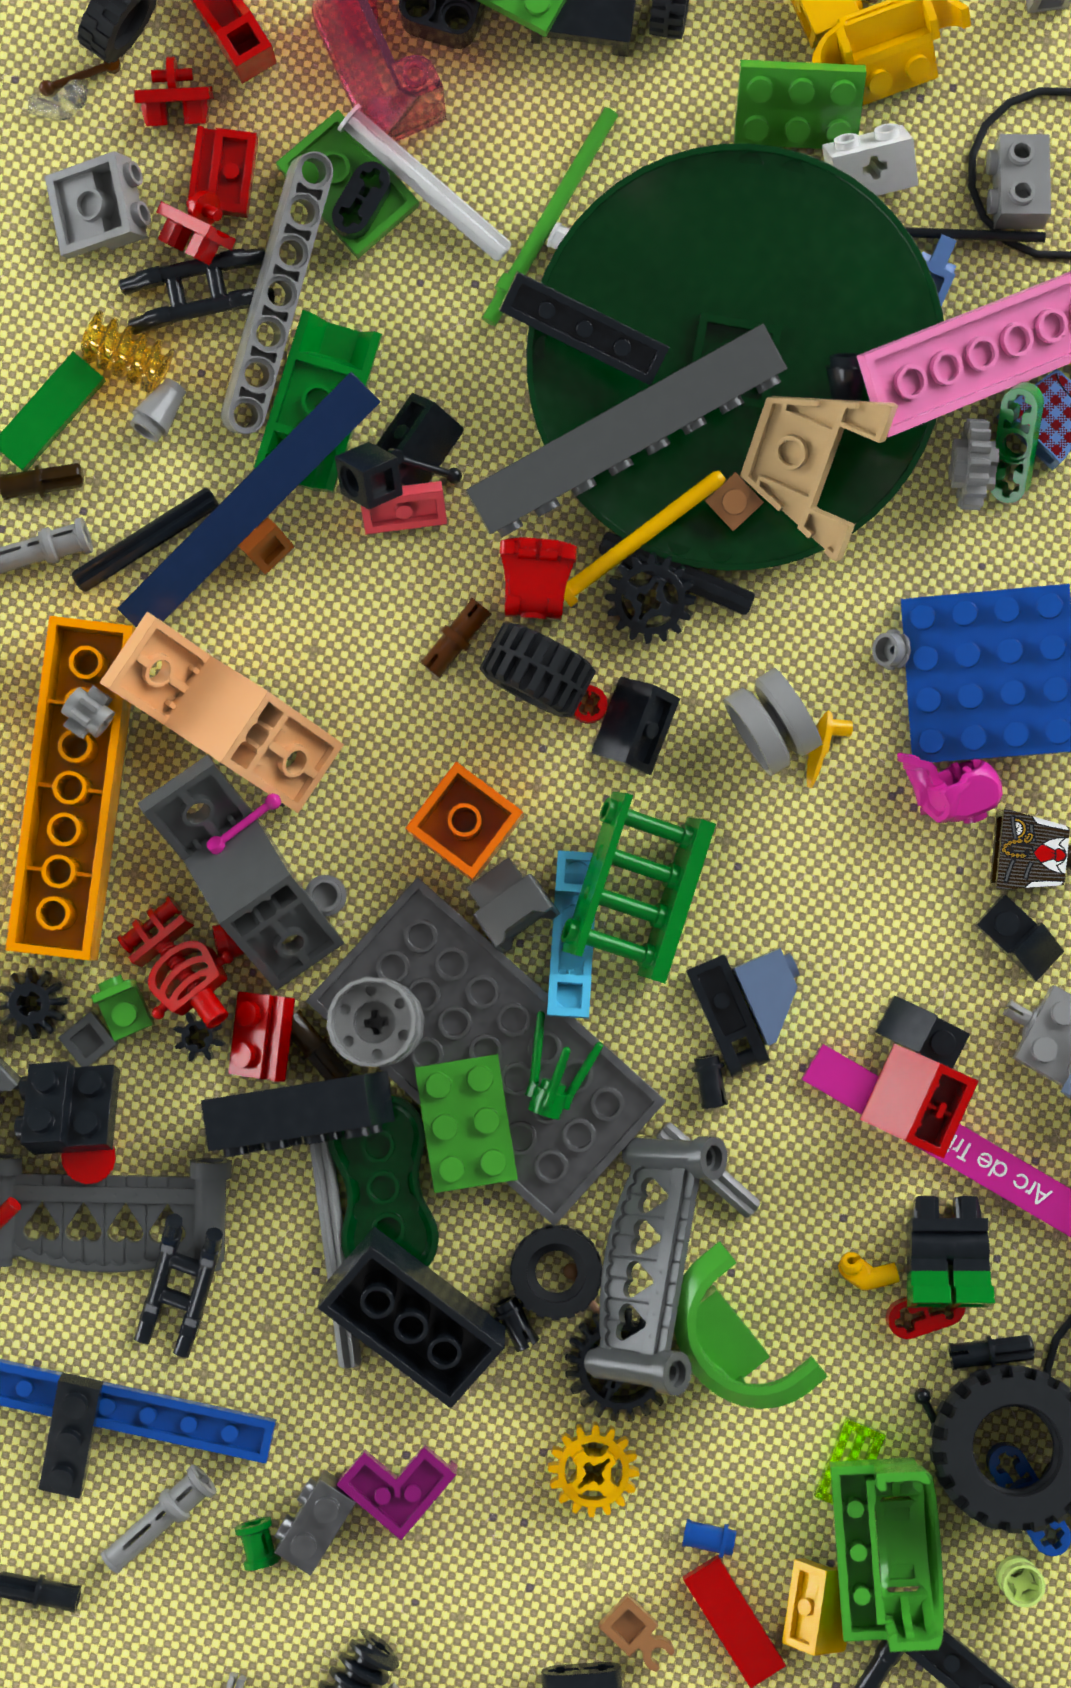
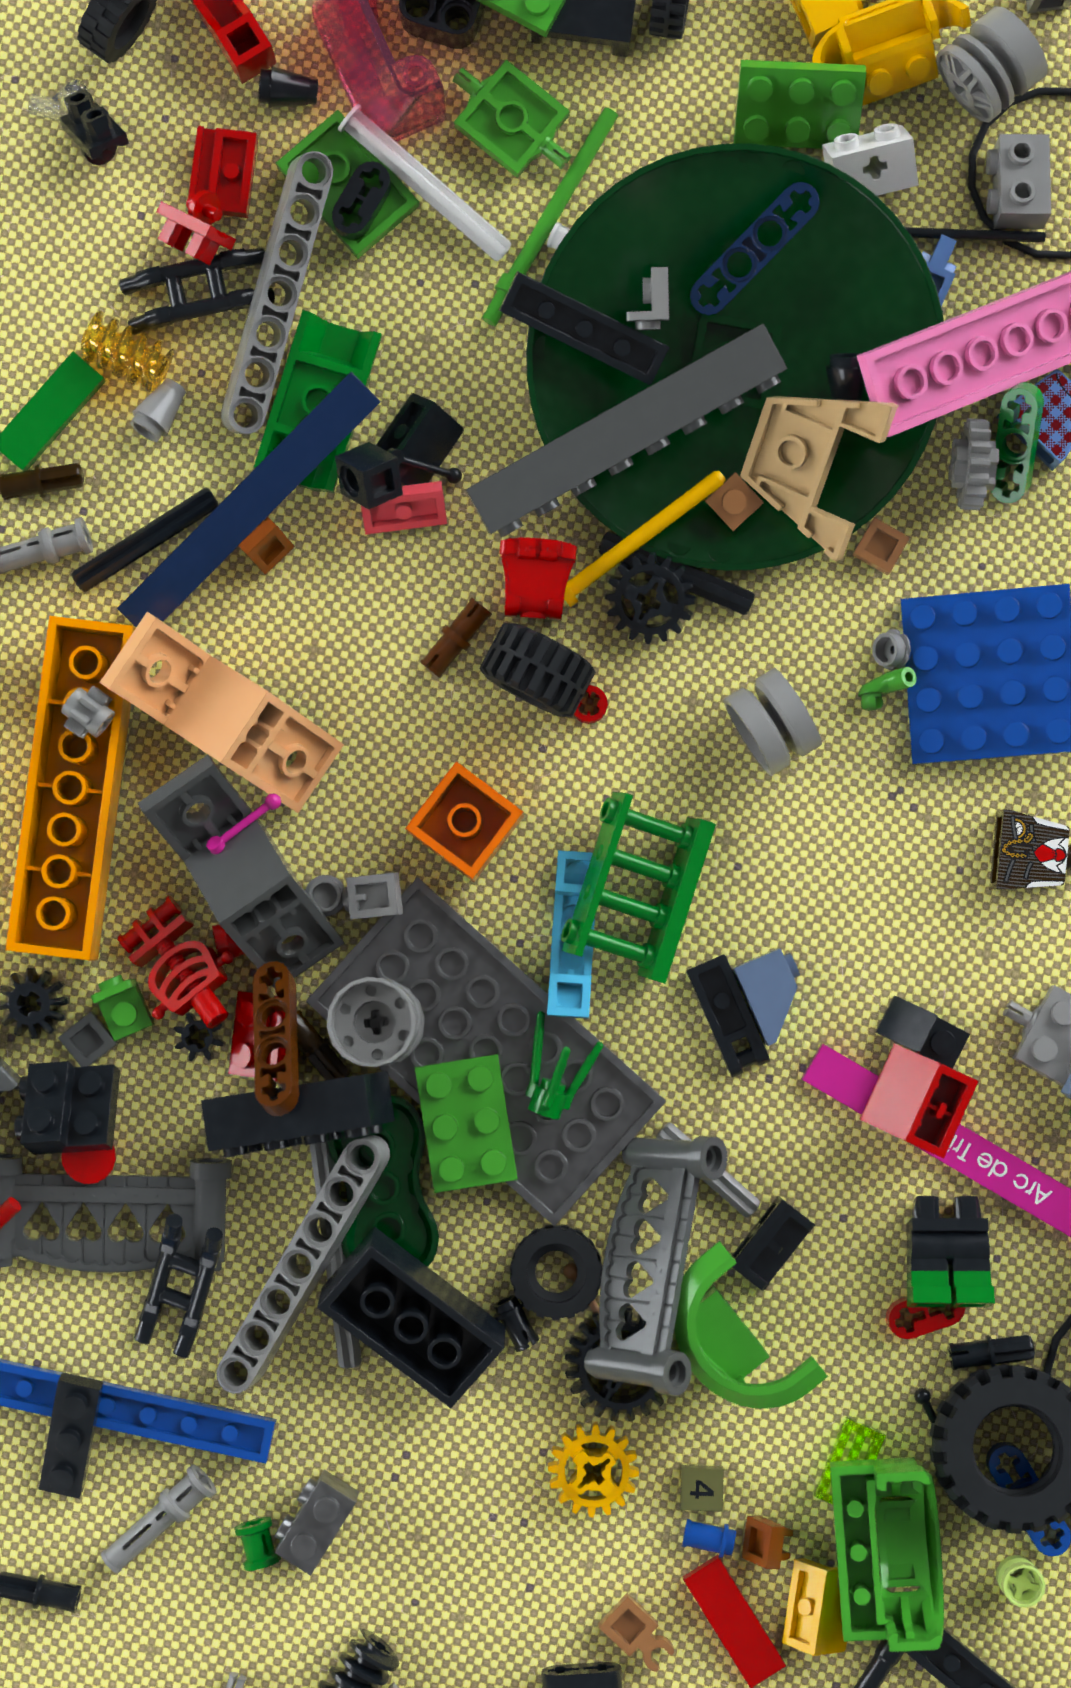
reddish brown hinge [39,58,121,97] -> none
light grey plate [44,151,151,259] -> none
red hips [134,56,214,126] -> none
magenta panel [336,1444,458,1540] -> none
dark grey piece [466,857,560,954] -> none
black panel [592,677,680,775] -> none
black pin [691,1054,728,1109] -> none
yellow bar [806,710,853,788] -> none
yellow arm [838,1252,900,1291] -> none
dark pink head [897,752,1003,824] -> none
black slope [974,894,1064,982] -> none
none -> black hips [59,89,129,165]
none -> light grey beam [216,1135,390,1394]
none -> reddish brown beam [253,961,299,1116]
none -> black cone [258,65,318,108]
none -> light grey bracket [343,872,403,920]
none -> bright green plate [452,59,571,179]
none -> light grey bracket [626,267,669,330]
none -> olive tile [680,1465,724,1512]
none -> dark blue beam [690,182,820,315]
none -> black hinge [731,1195,815,1291]
none -> dark orange tile [742,1516,794,1569]
none -> medium nougat plate [852,517,910,576]
none -> bright green arm [858,667,917,711]
none -> light grey wheel [936,6,1048,123]

